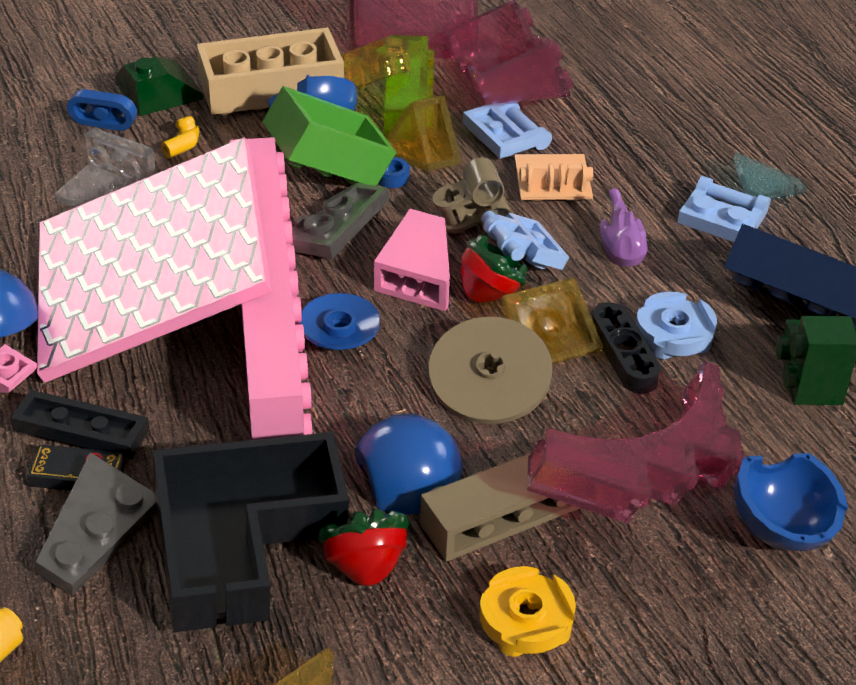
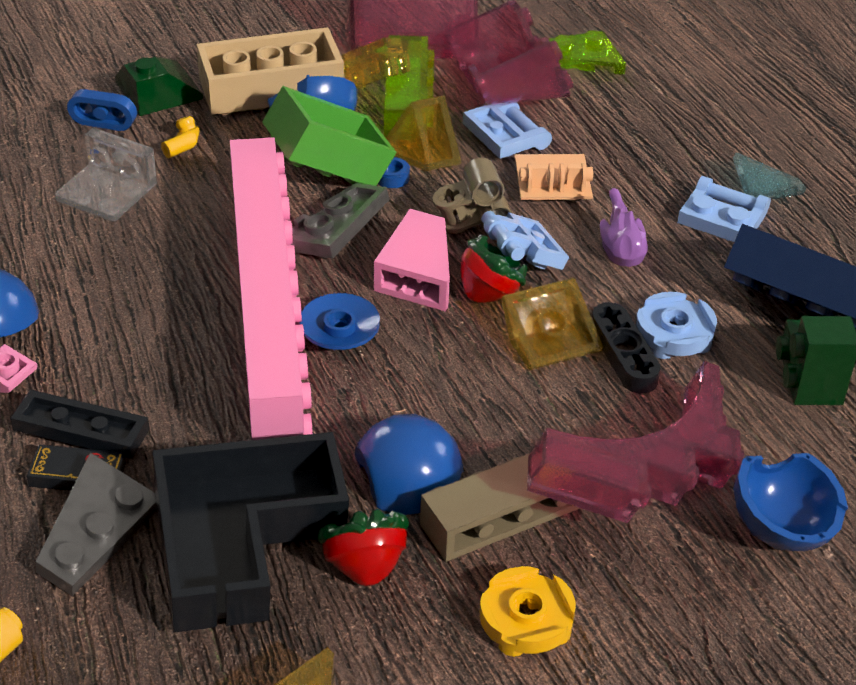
tile [37,137,271,383] -> none
dark tan piece [428,316,552,424] -> none
none -> clear neon green wing [542,30,626,75]

